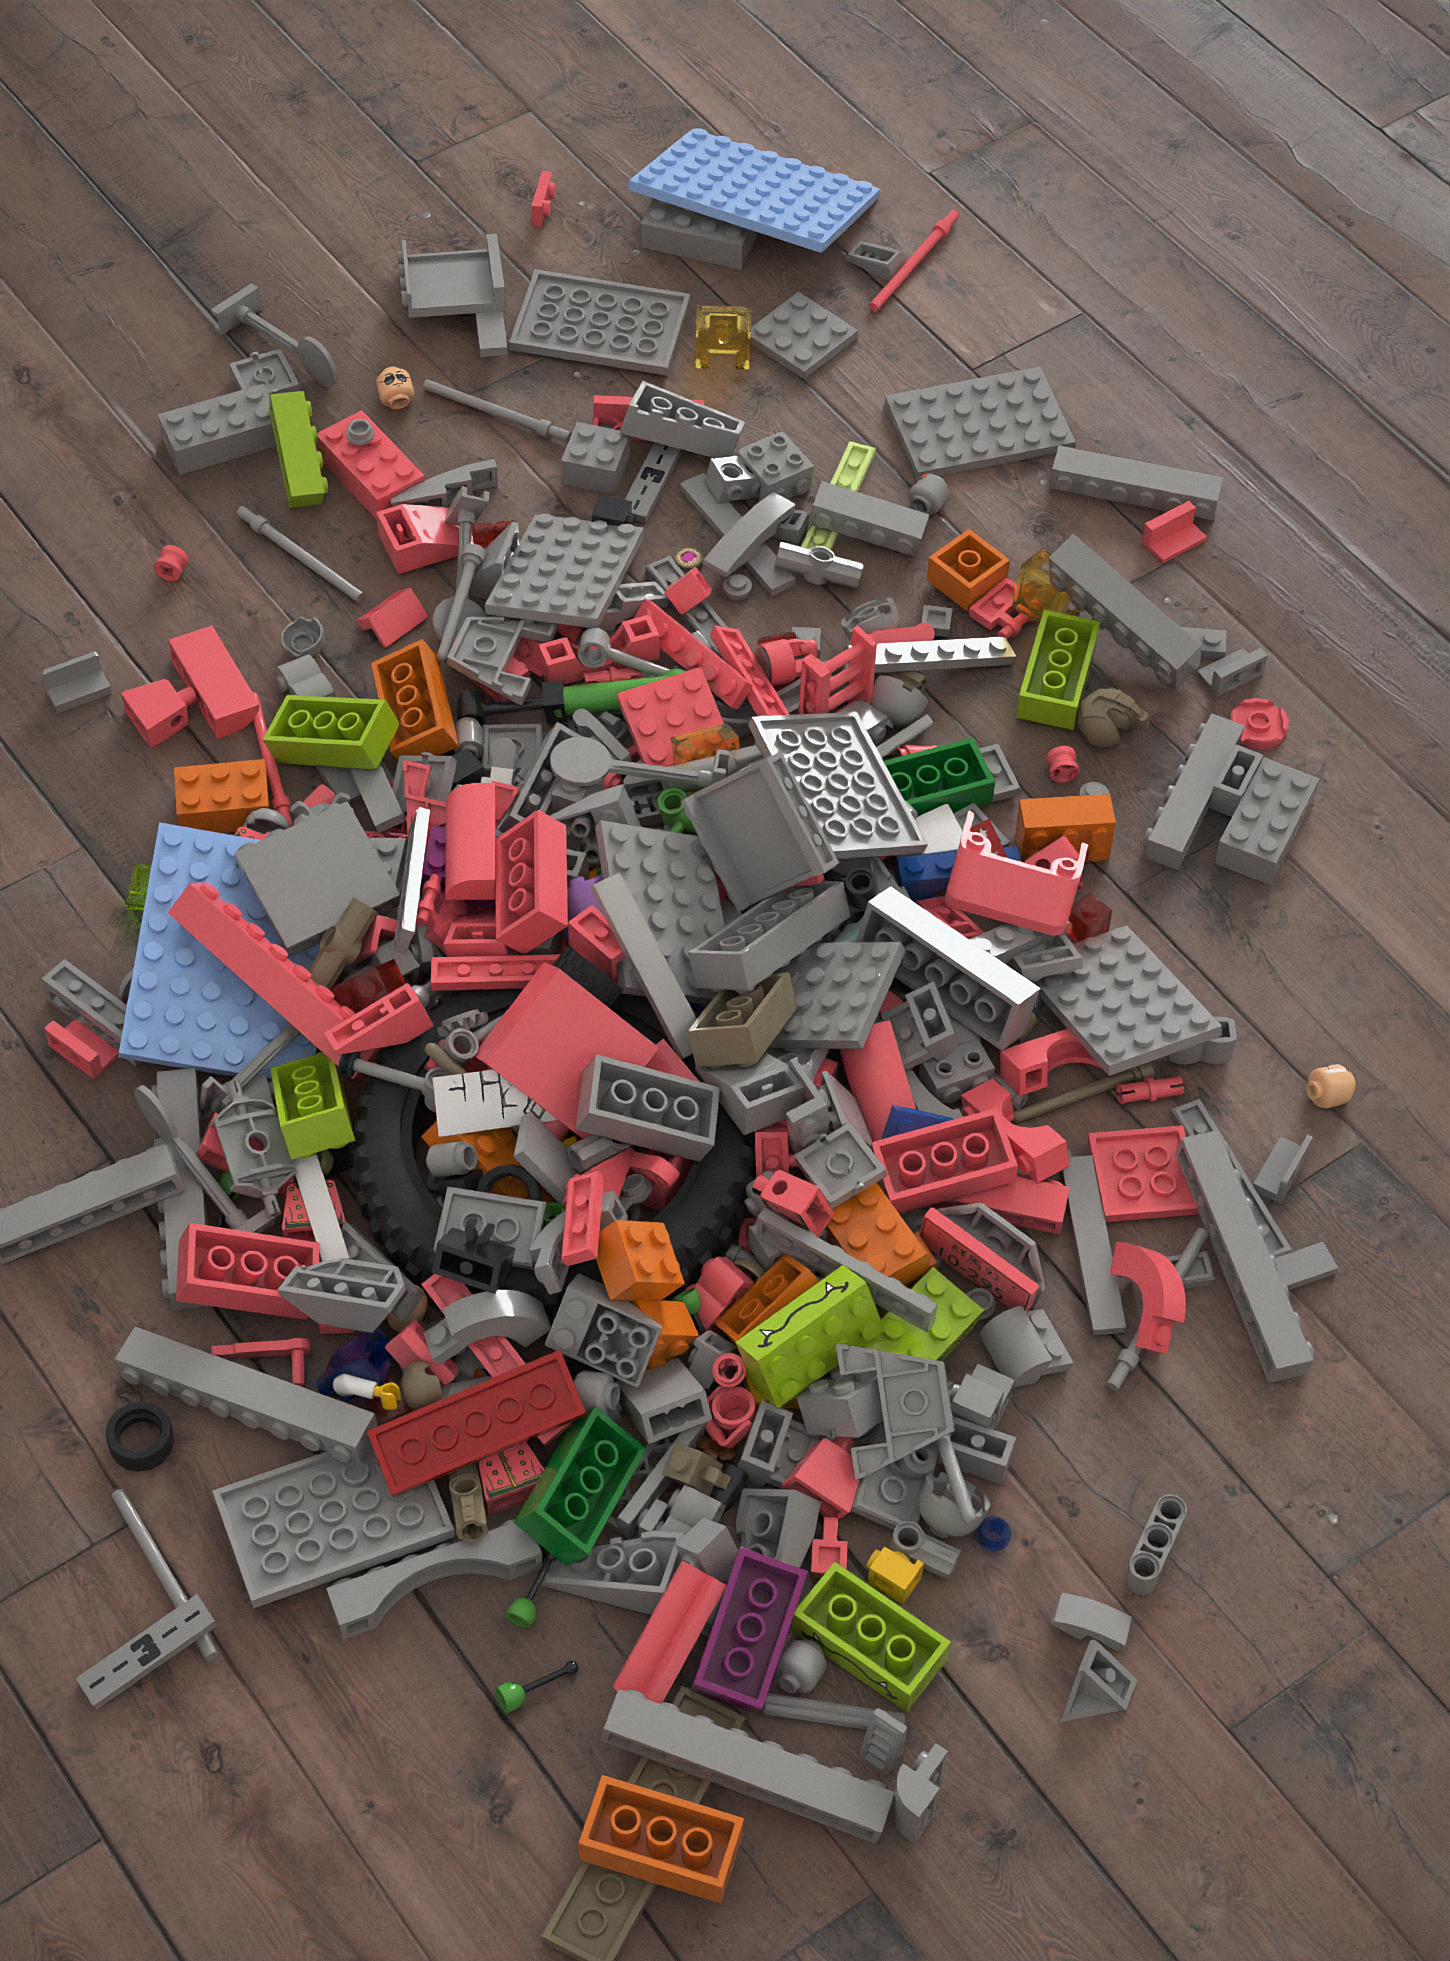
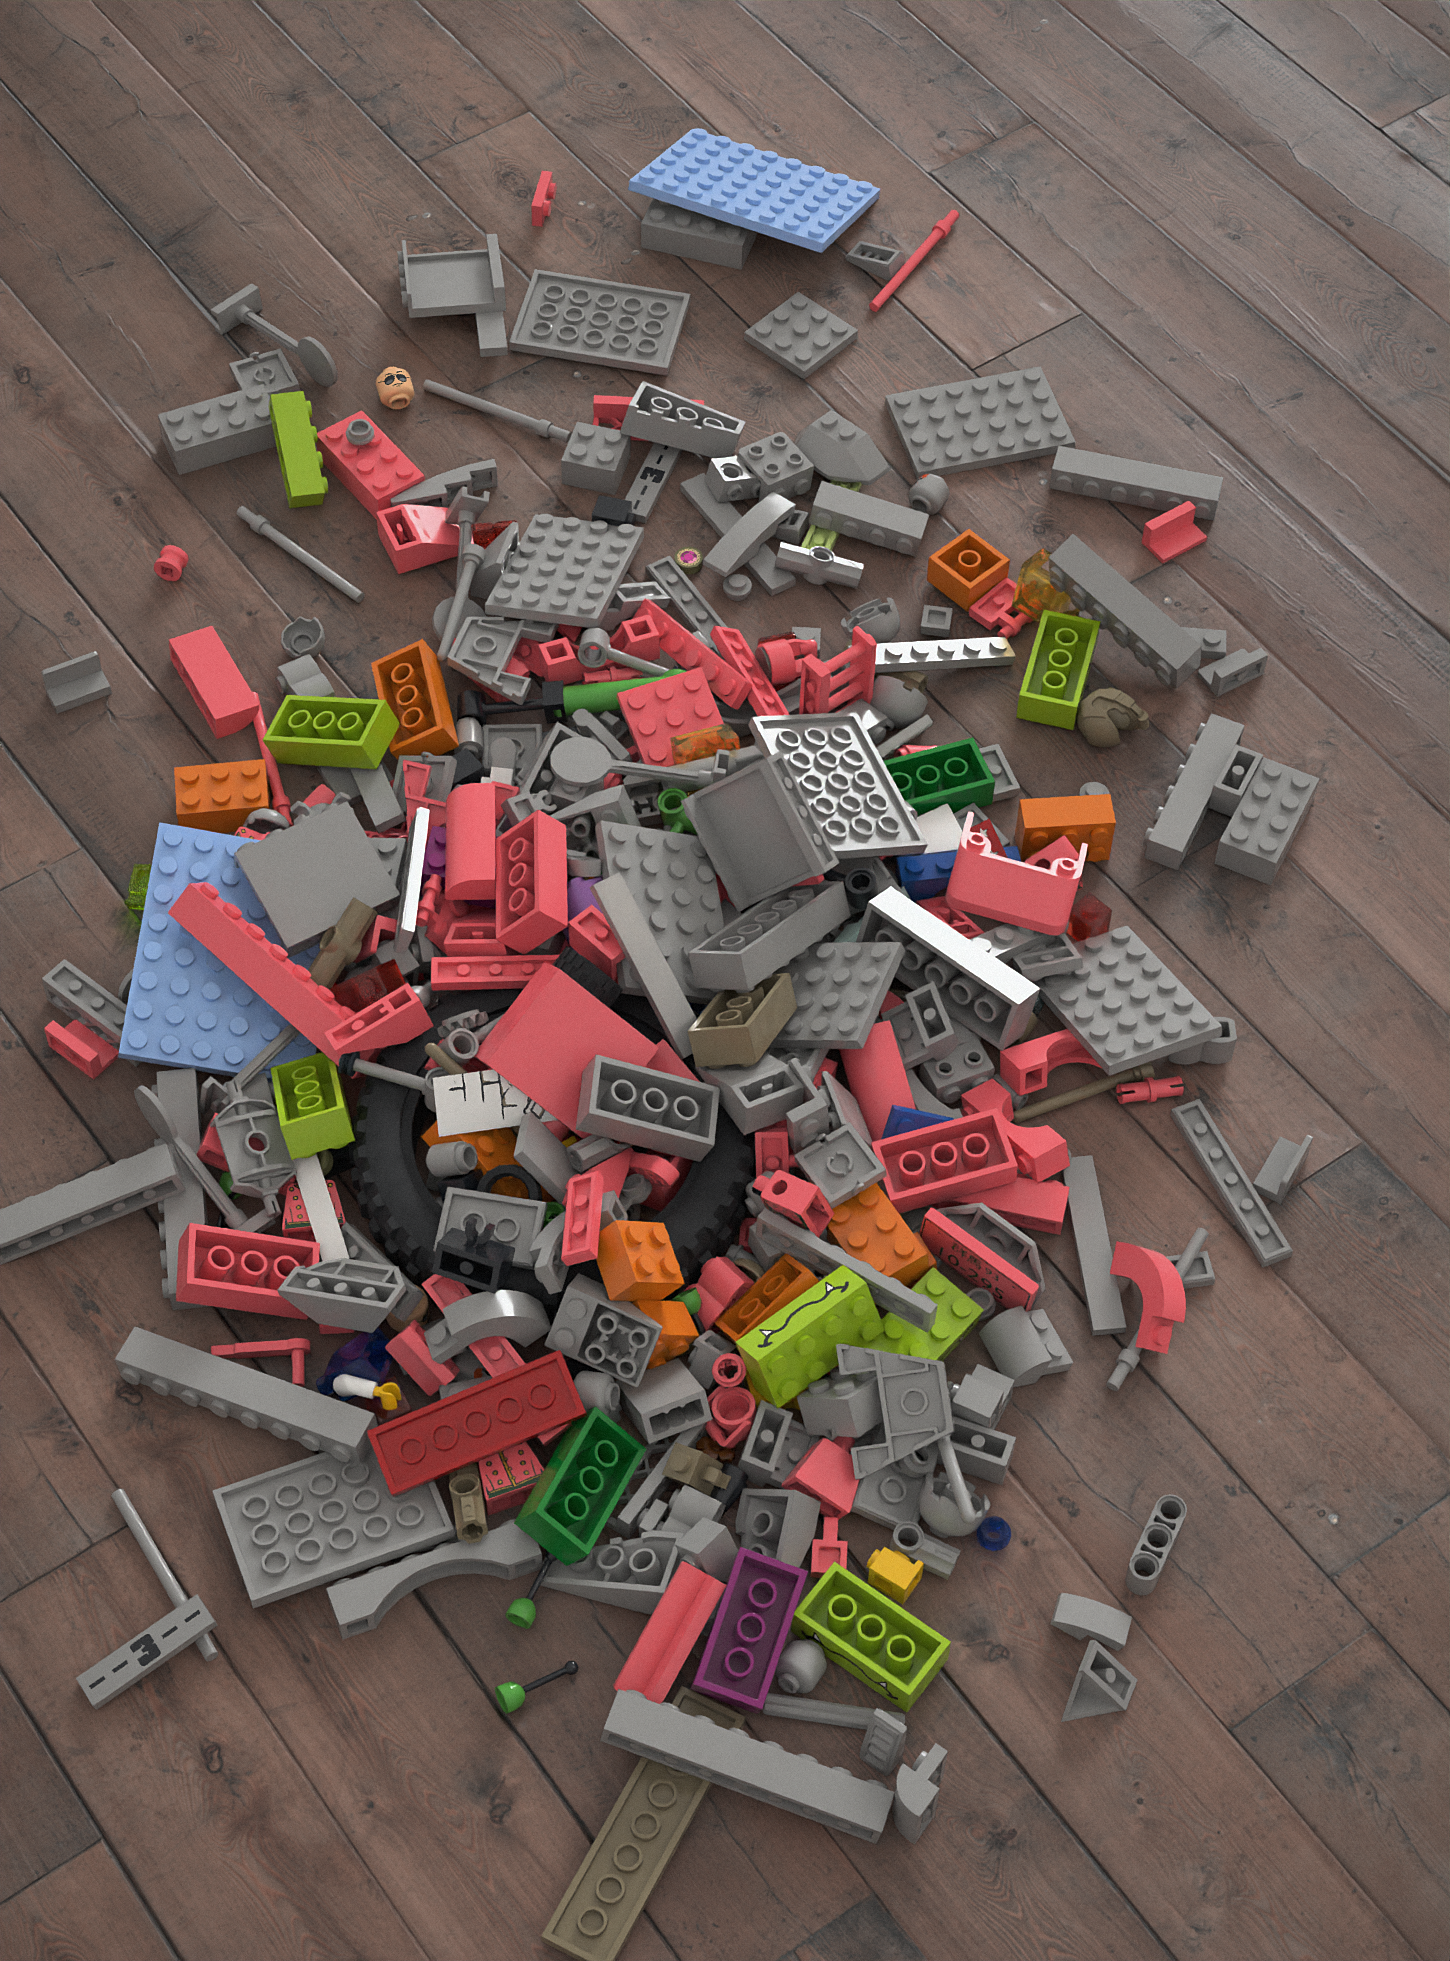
black tyre [106,1401,174,1471] -> none
coral torso [121,679,198,748] -> none
coral panel [356,588,429,648] -> none
dark tan hair [401,1360,443,1411] -> none
orange brick [578,1775,744,1904] -> none
coral panel [664,567,712,614] -> none
clear yellow panel [695,305,751,370] -> none
coral piece [851,622,935,645] -> none
coral wheel [1046,746,1080,783] -> none
coral plate [1087,1125,1199,1222] -> none
light grey brick [1175,1130,1314,1383] -> none
coral tile [1230,698,1289,750] -> none
light grey tile [1275,1242,1338,1290] -> none
light nougat head [1306,1064,1356,1109] -> none
none -> light grey plate [501,790,557,826]
none -> light grey beam [567,855,601,877]
none -> light grey wedge [794,410,890,485]

